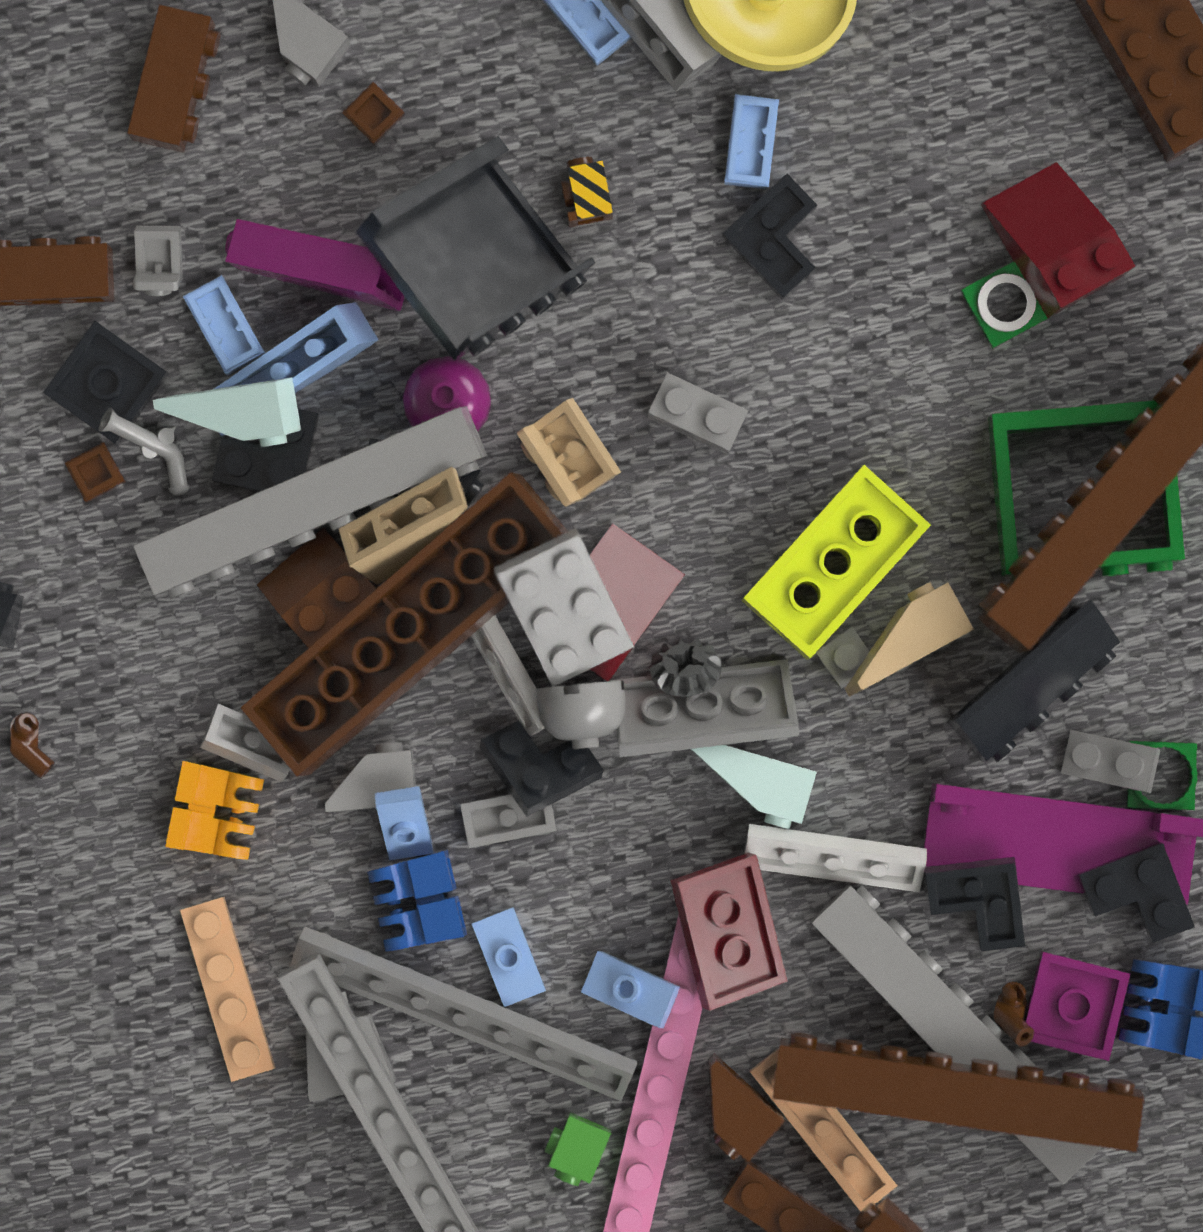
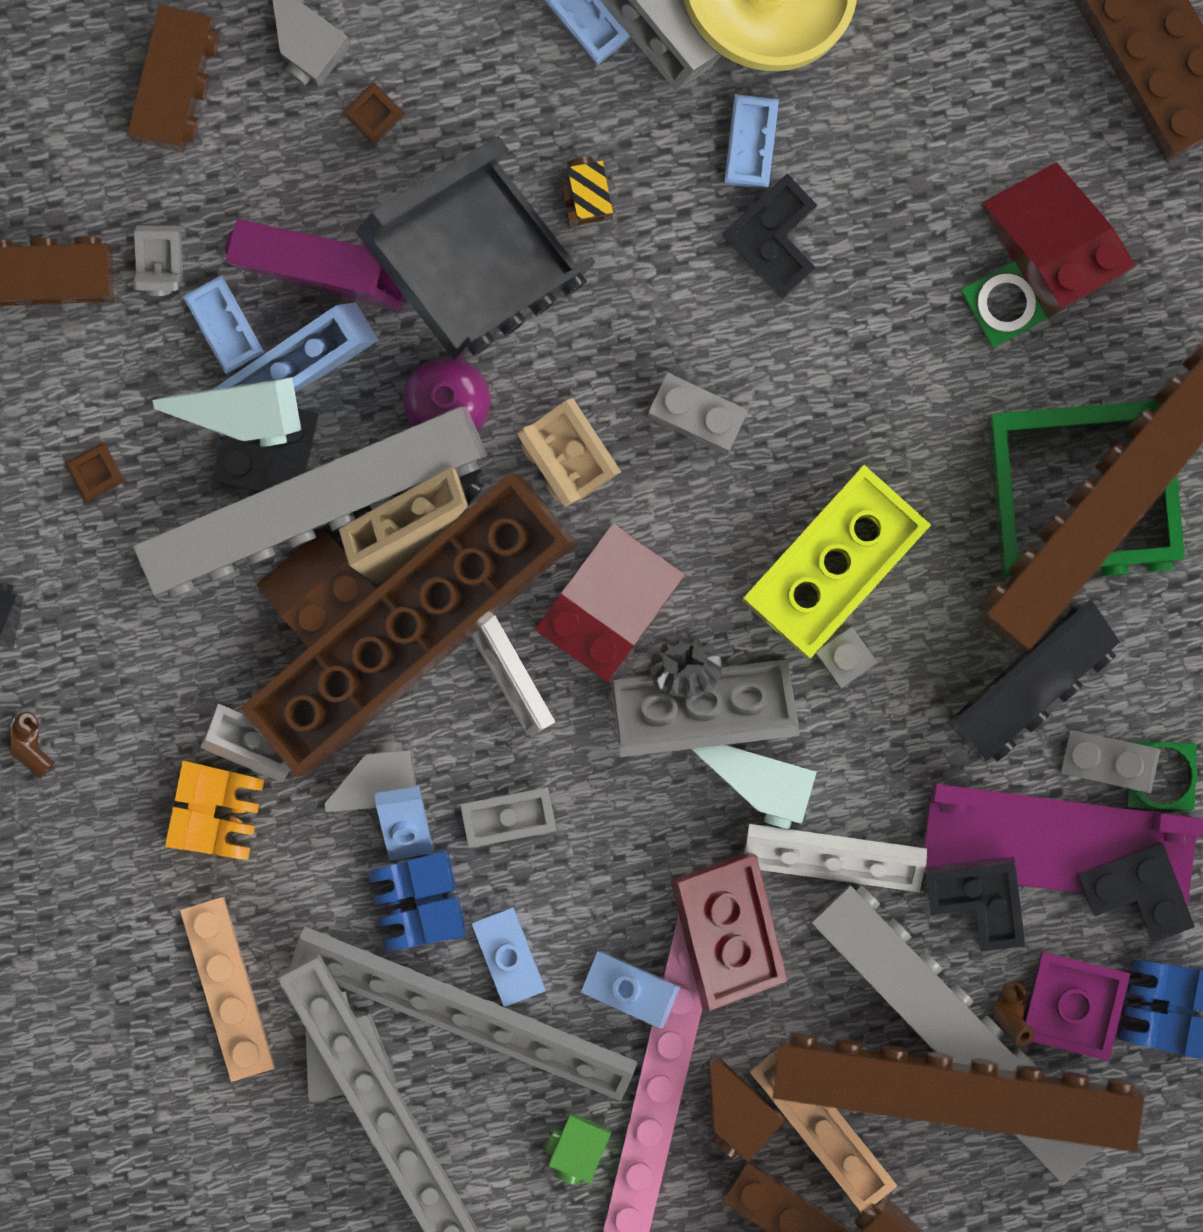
black plate [43,321,169,446] -> none
light grey piece [99,407,190,496] -> none
black plate [479,720,604,817] -> none
light grey plate [494,528,634,687] -> none
light grey cylinder [536,681,626,749] -> none
tan slope [845,582,974,697] -> none

